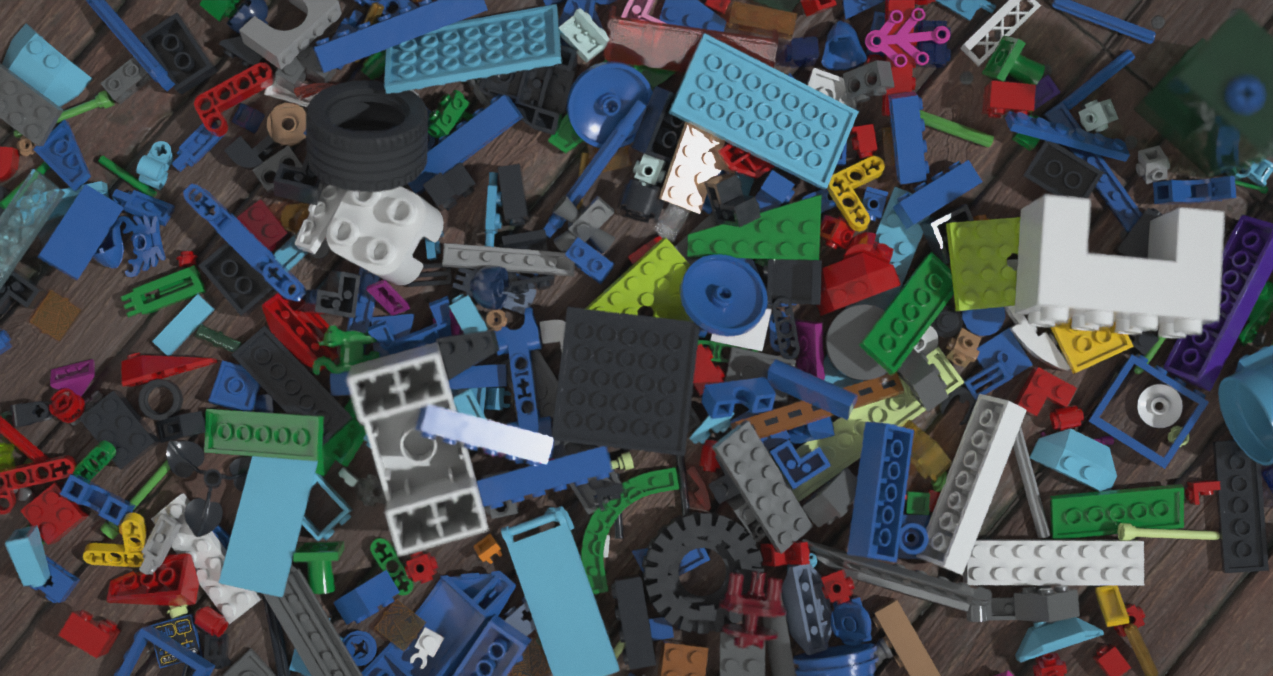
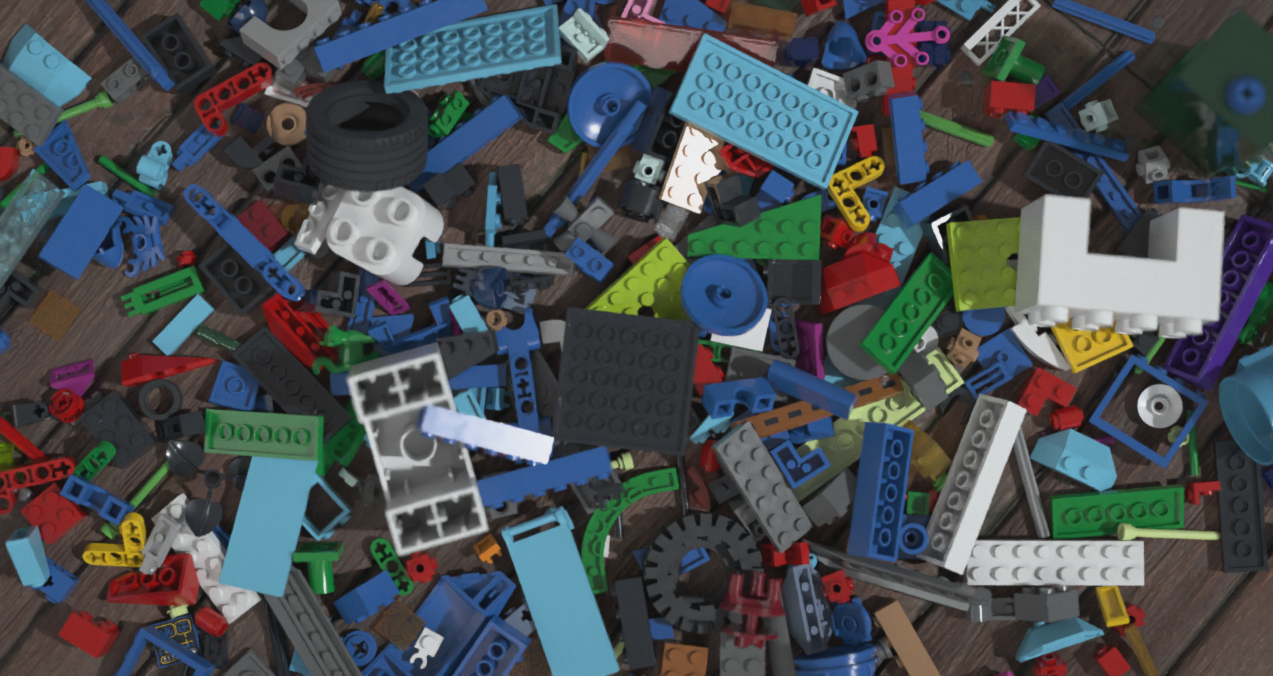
none -> green piece [1185,410,1199,476]

